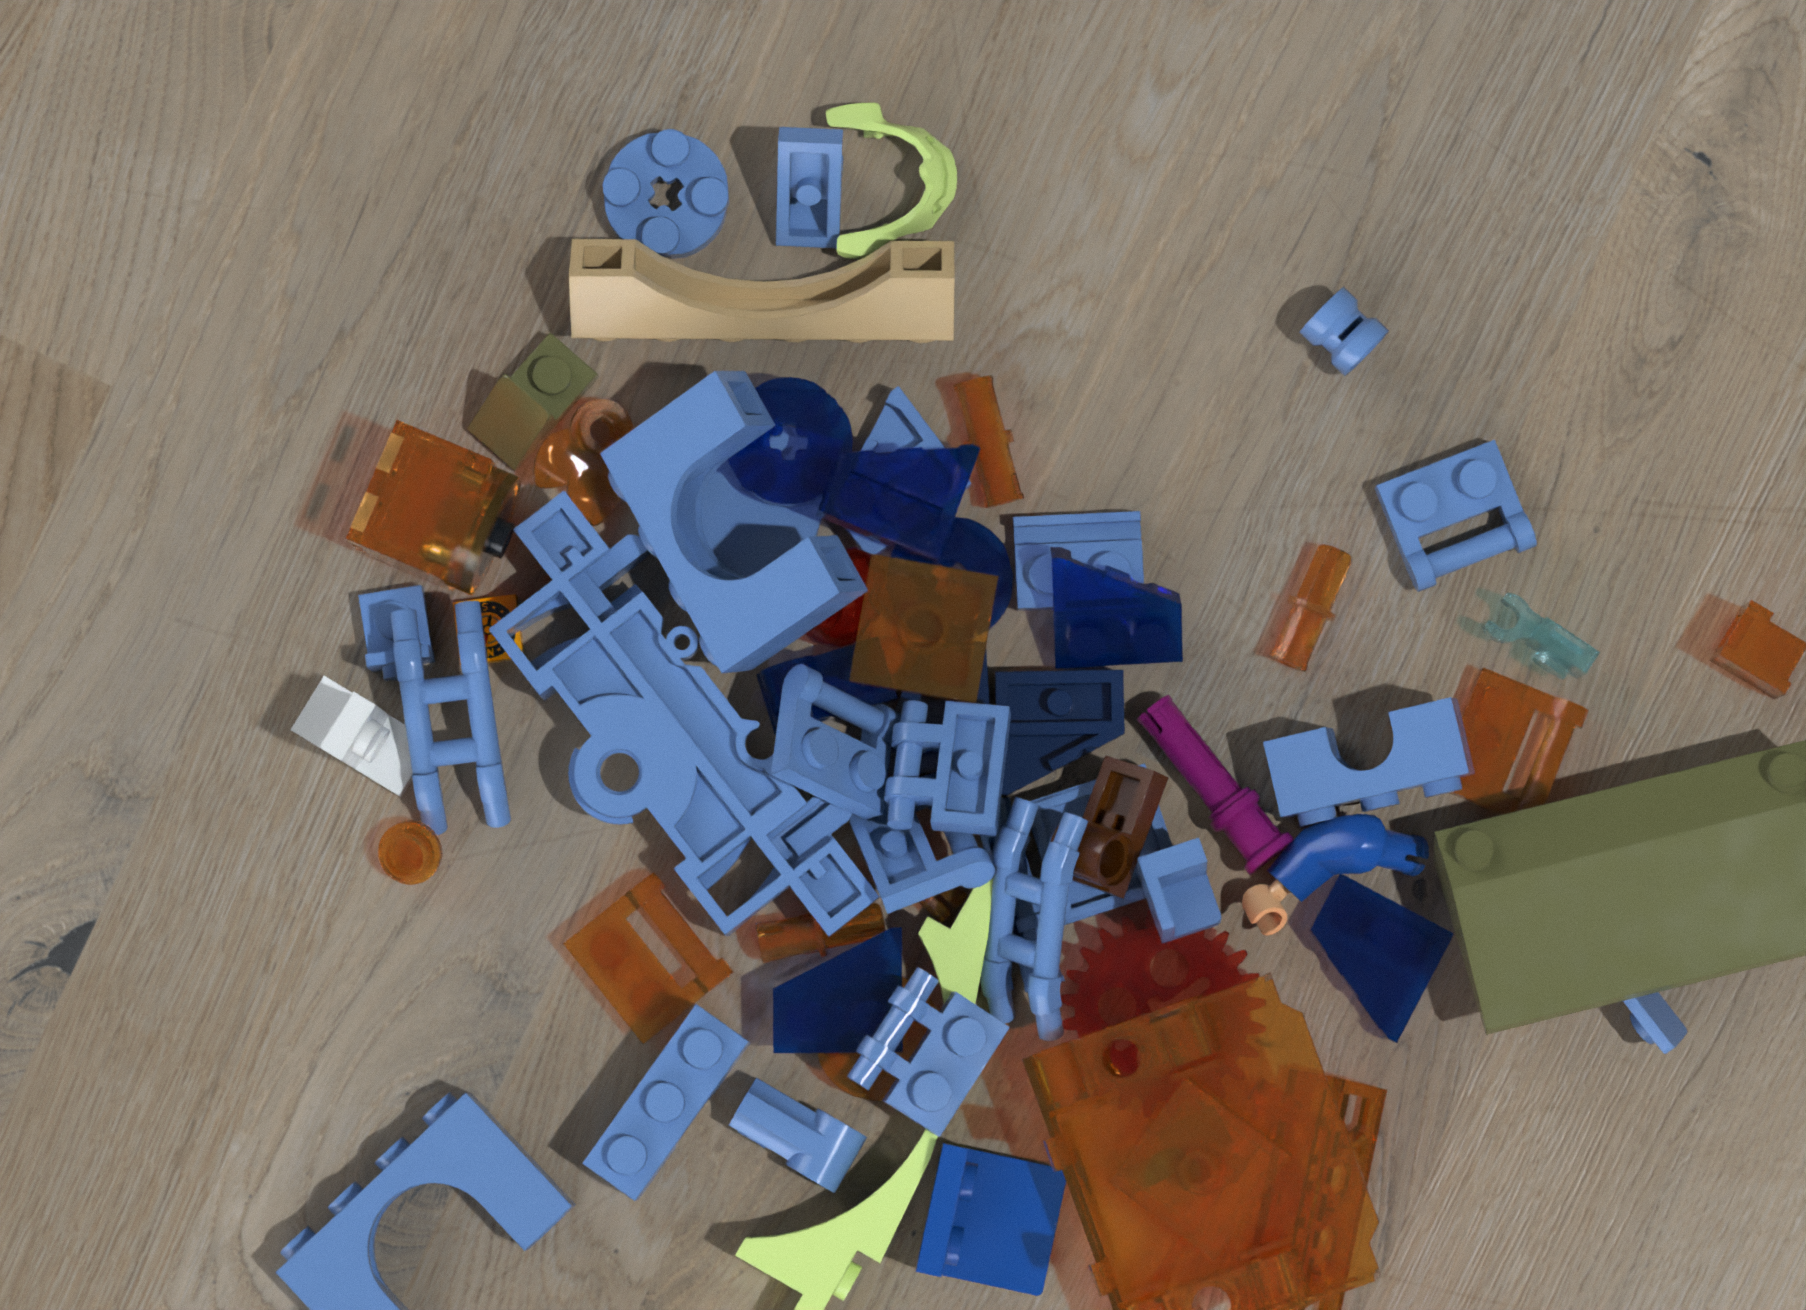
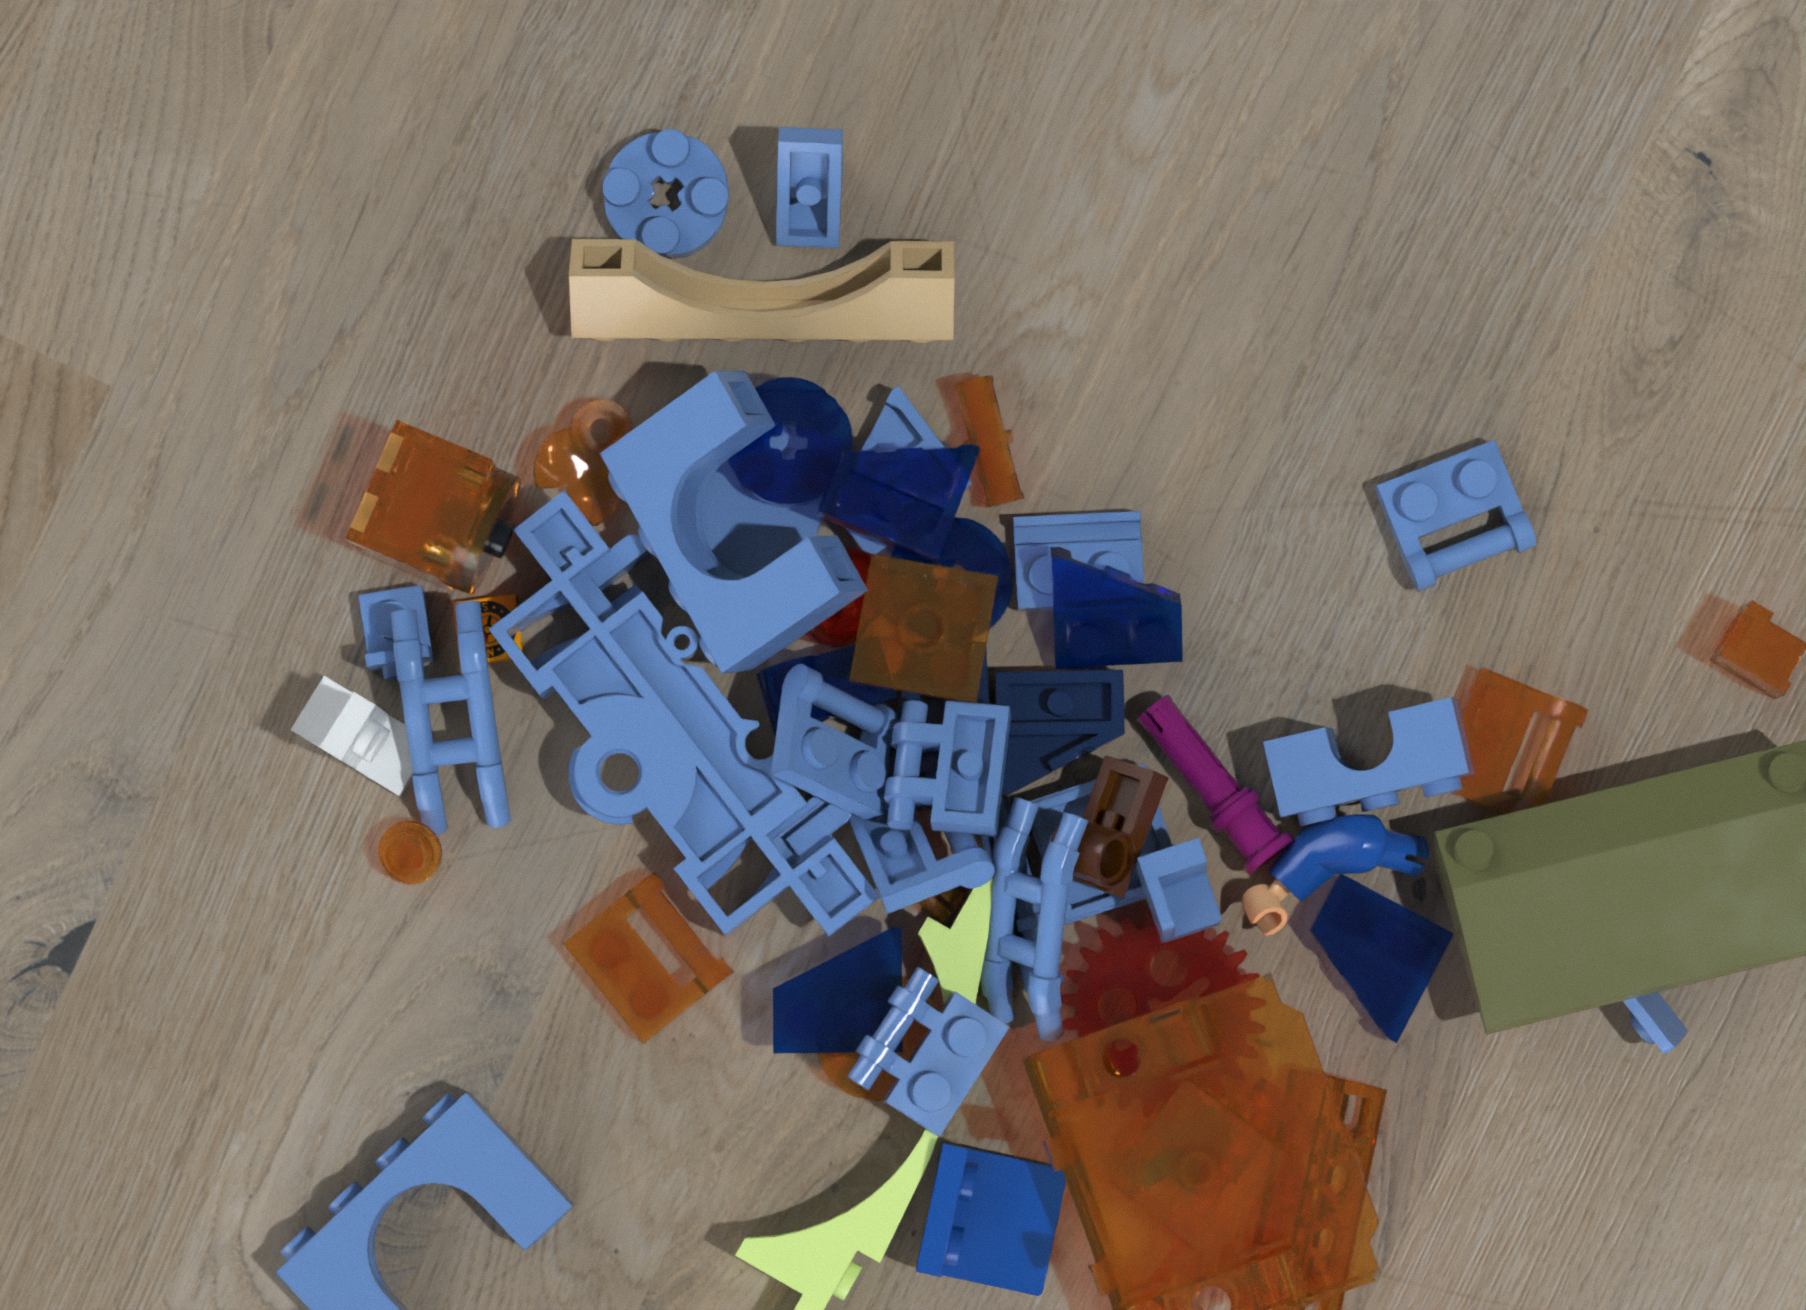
olive slope [467,333,599,471] -> none
medium blue arch [582,1004,751,1201] -> none
medium blue piece [729,1078,867,1193] -> none
clear orange axle [755,903,886,963] -> none
yellowish green helmet [825,102,957,260] -> none
clear orange axle [1268,544,1352,672] -> none
medium blue wheel [1299,287,1389,376] -> none
clear light blue plate [1482,593,1600,680] -> none

